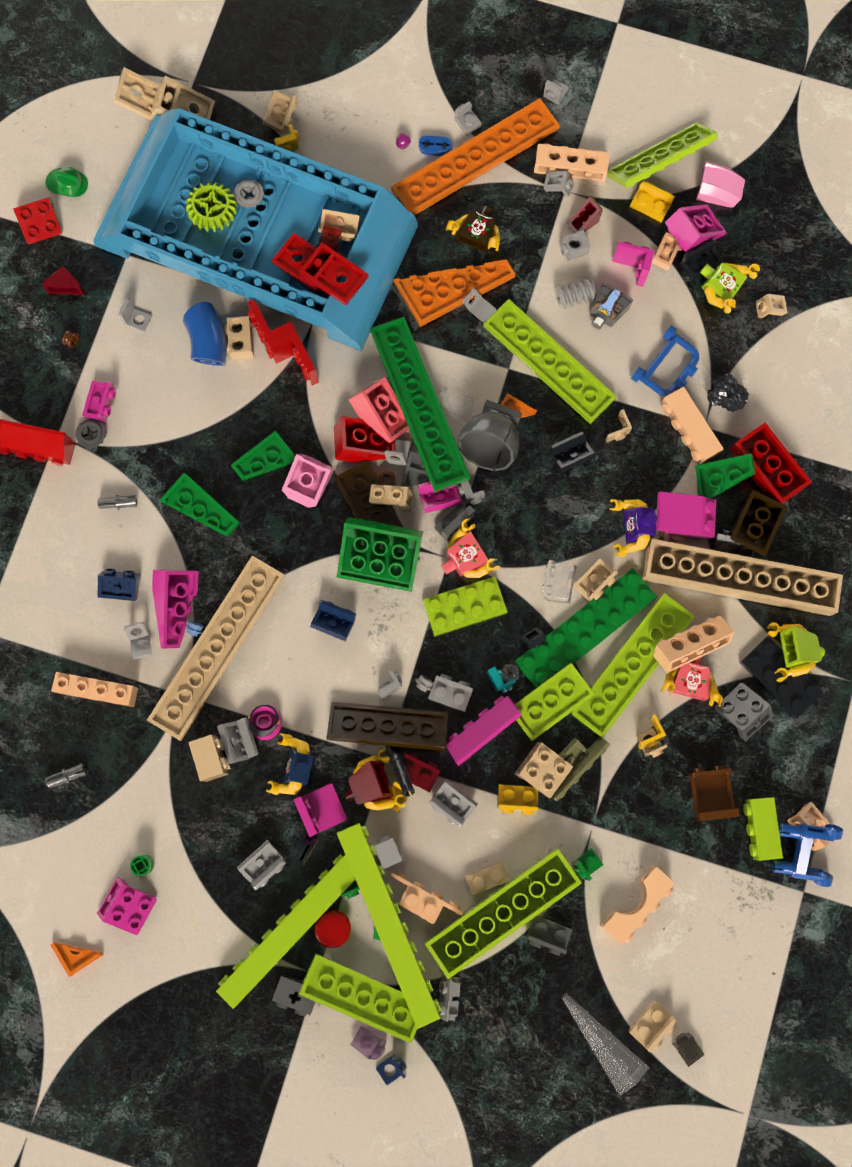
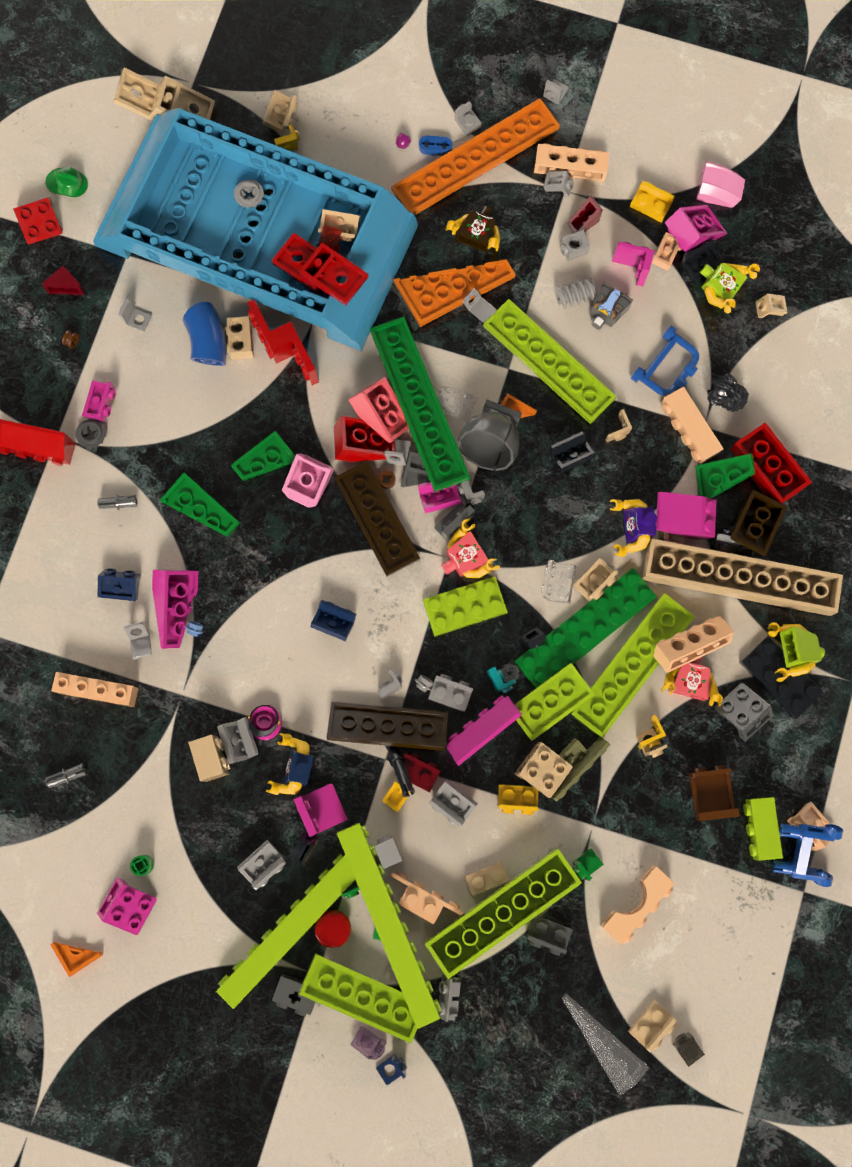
tan plate [147,556,285,741] -> none
lime gear [186,181,237,232] -> none
green slope [336,517,424,592] -> none
dark red torso [345,749,406,810] -> none
tan bracket [369,484,413,511] -> none
lime plate [607,122,718,188] -> none

